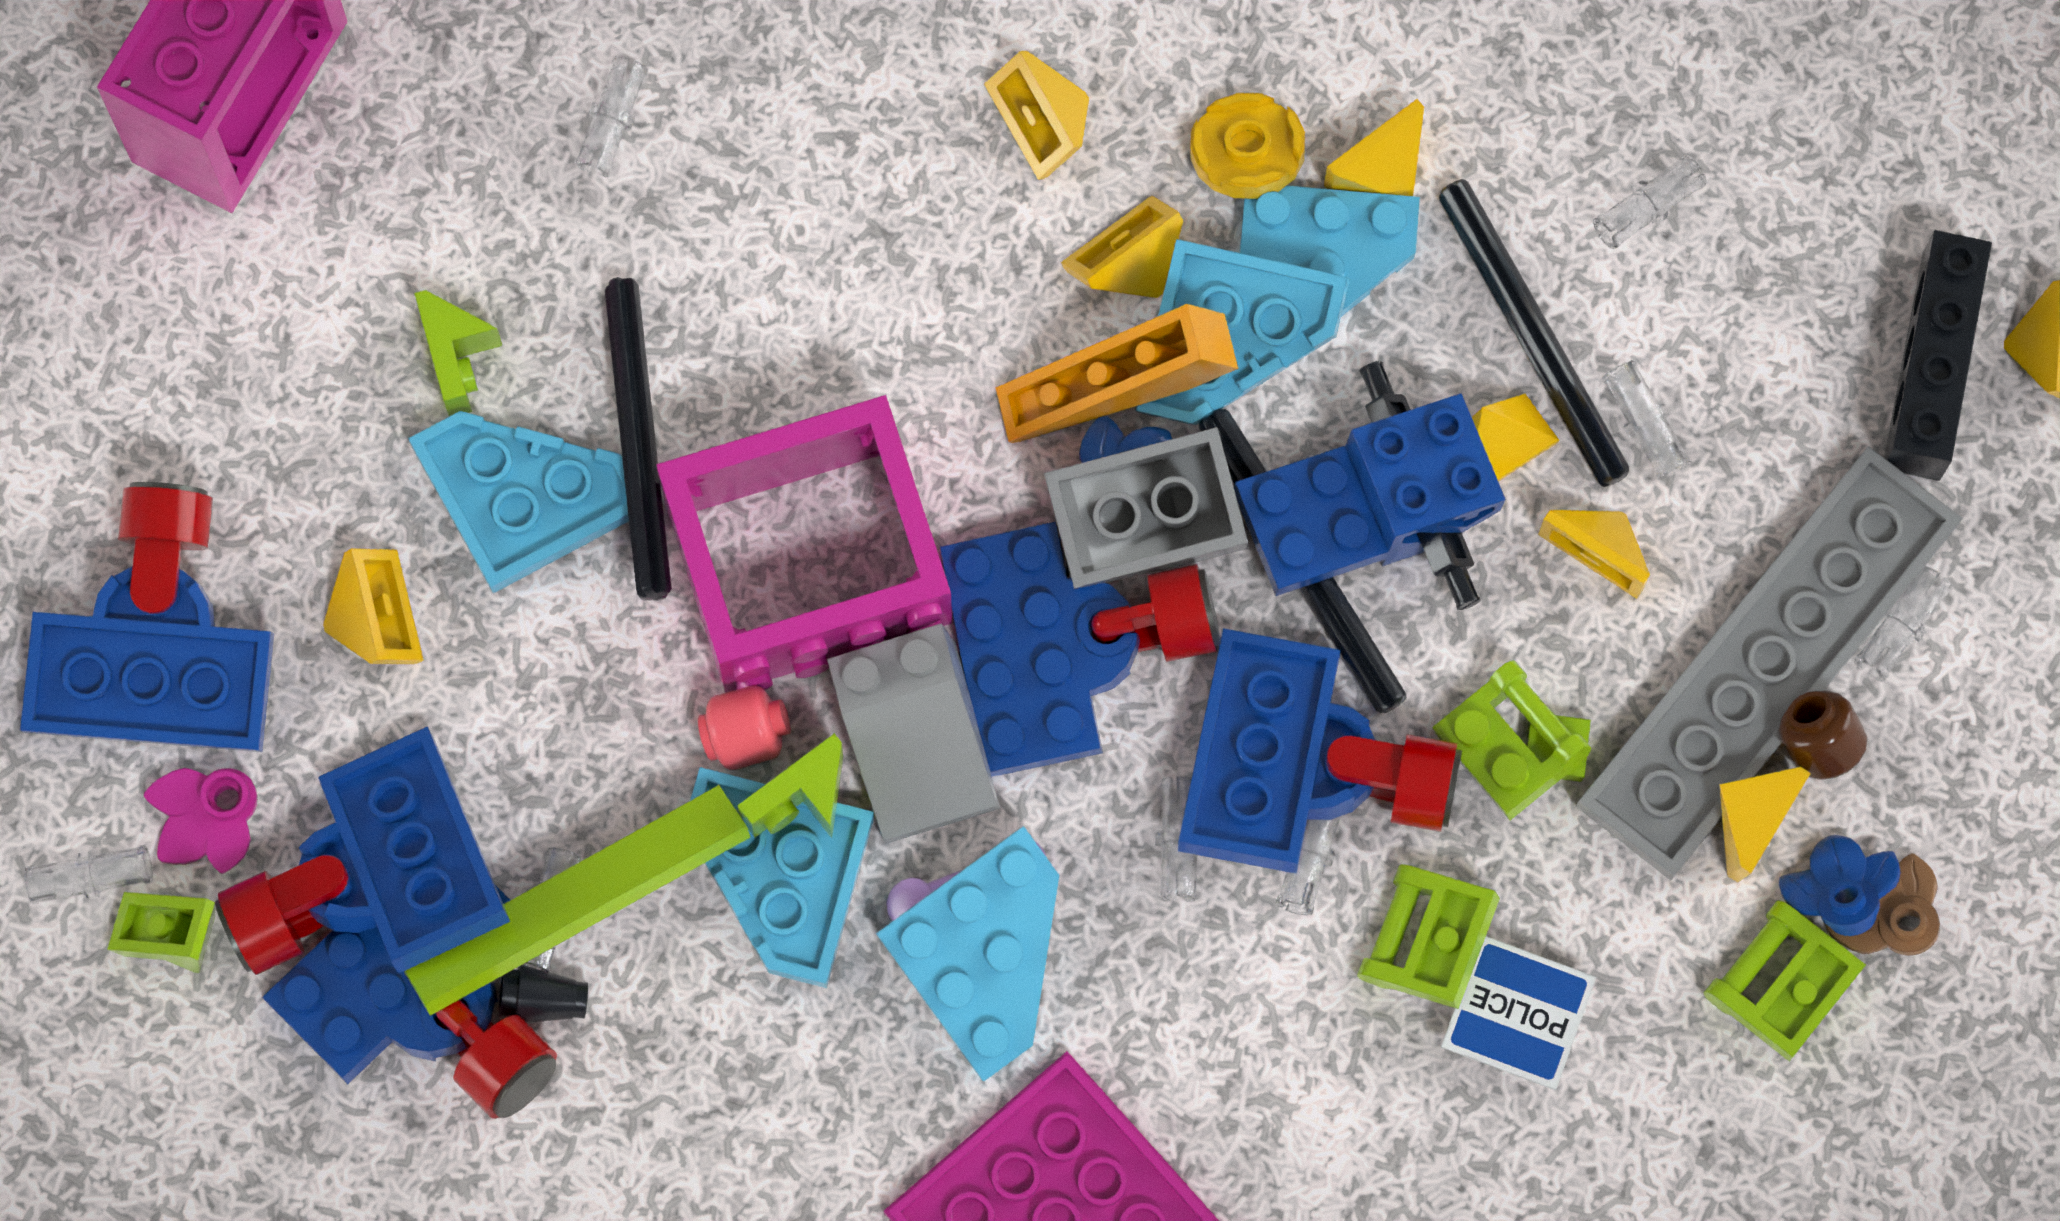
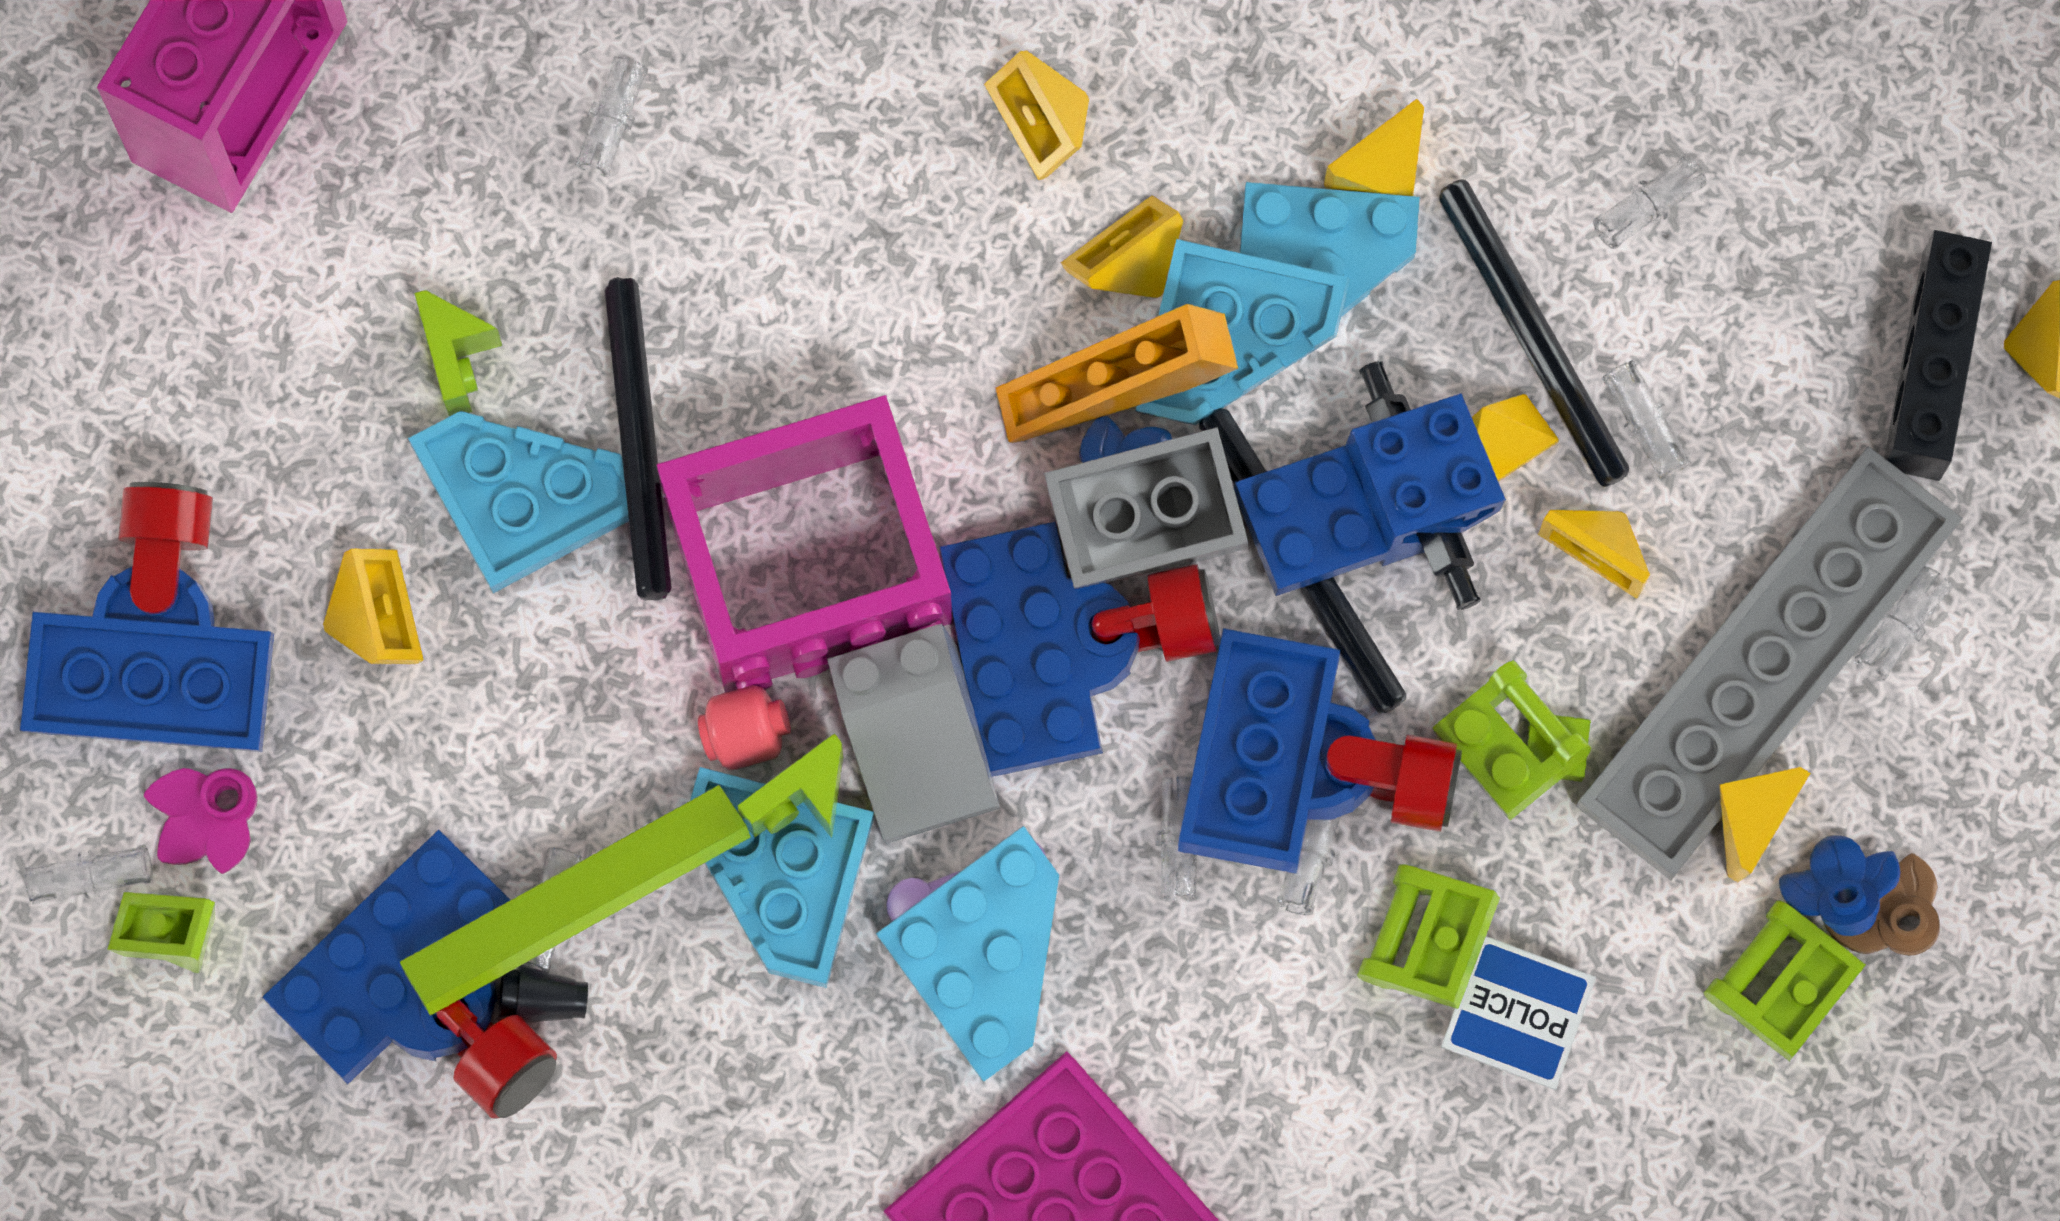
blue plate [215,726,510,975] -> none
yellow tile [1190,93,1305,199] -> none
reddish brown head [1779,690,1868,780] -> none

